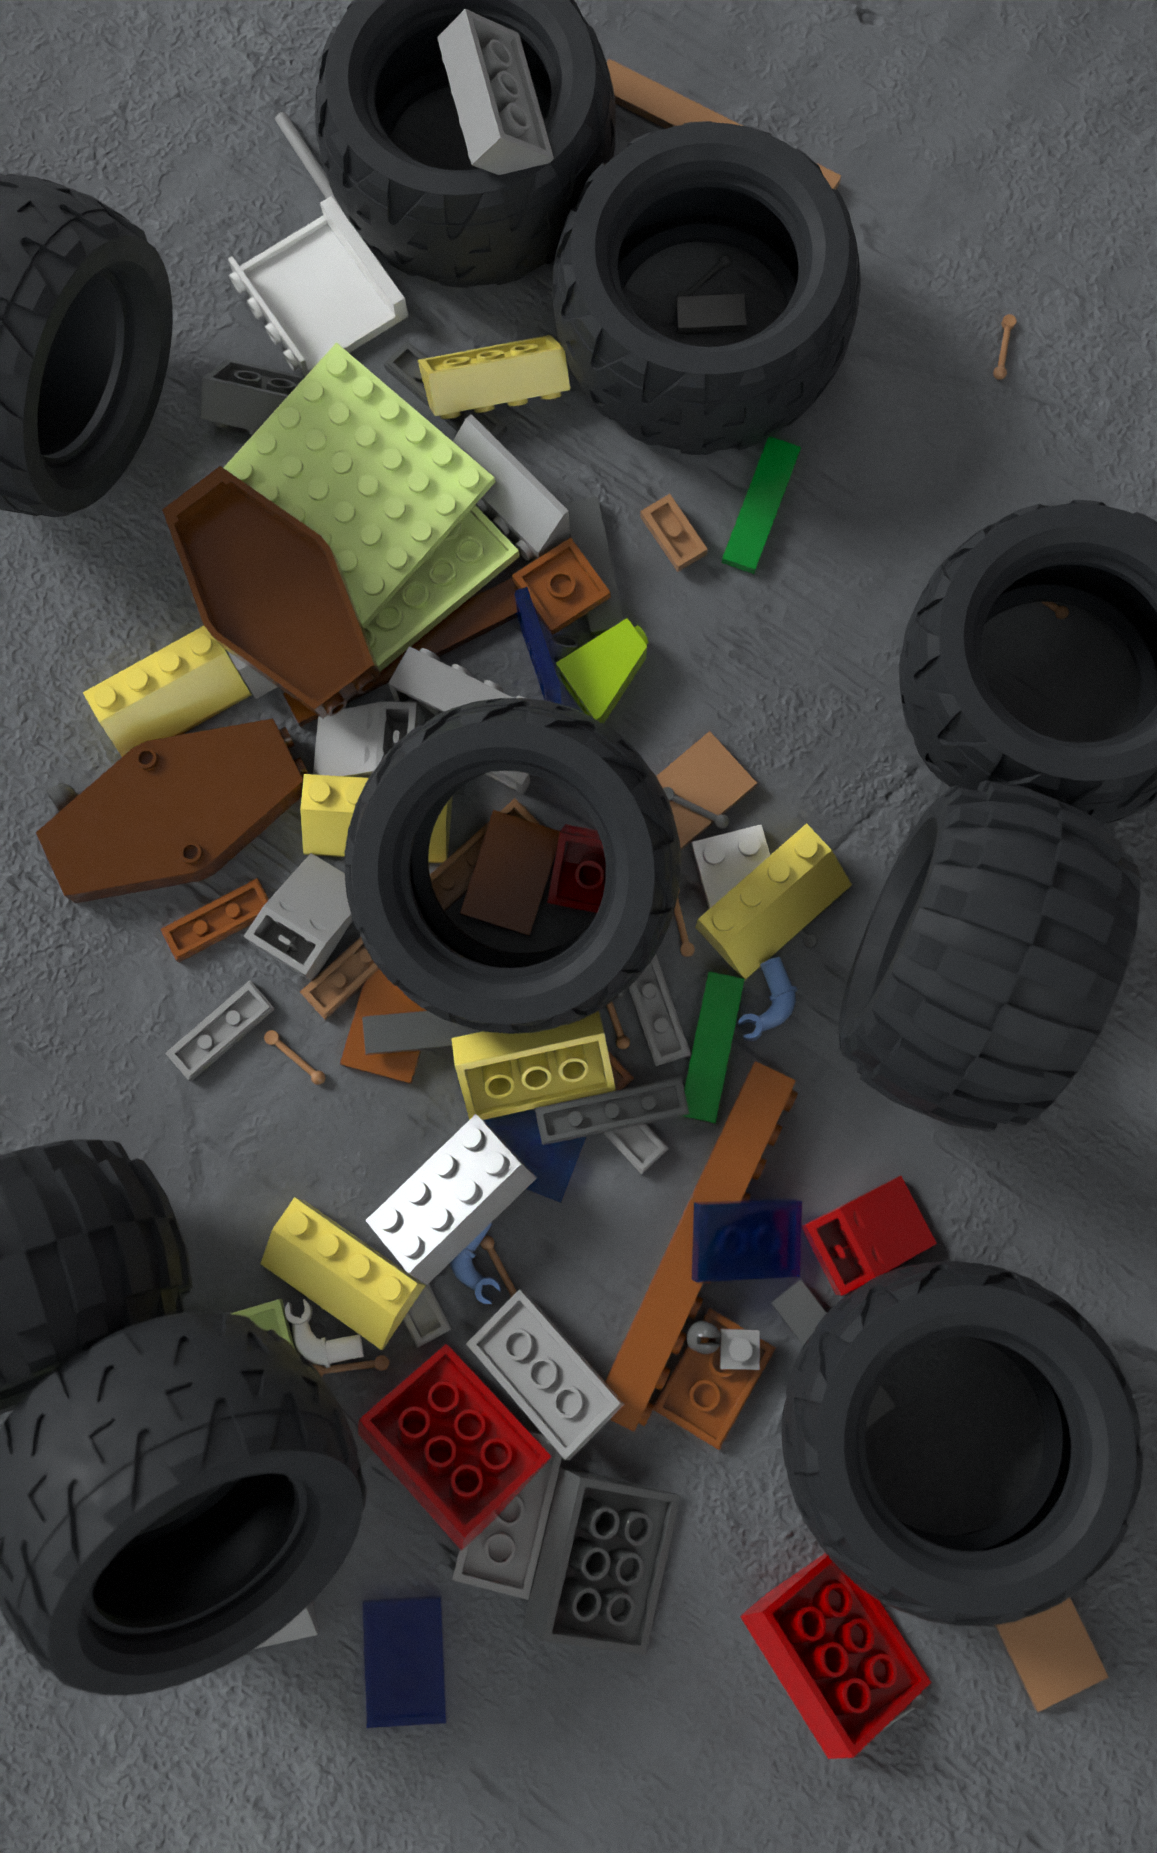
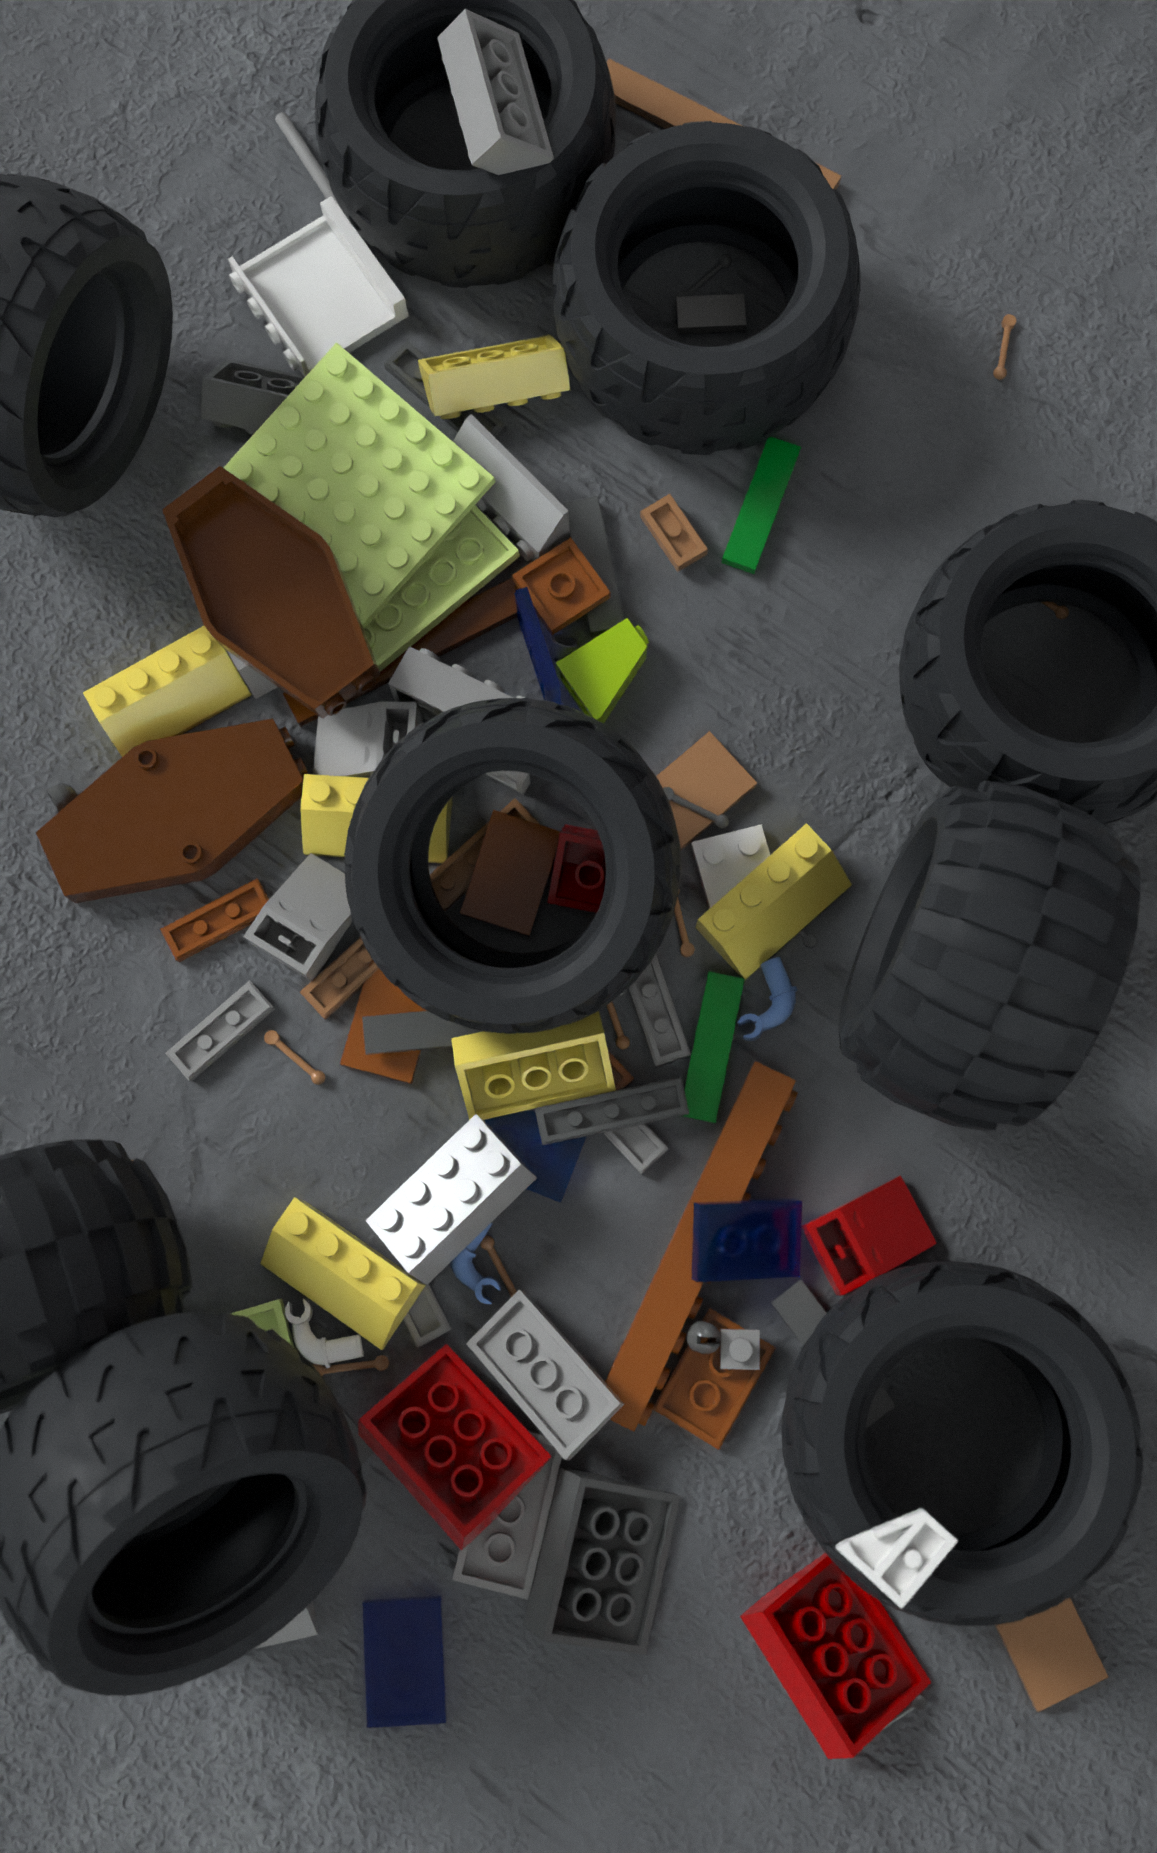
none -> white wing [836,1508,957,1609]

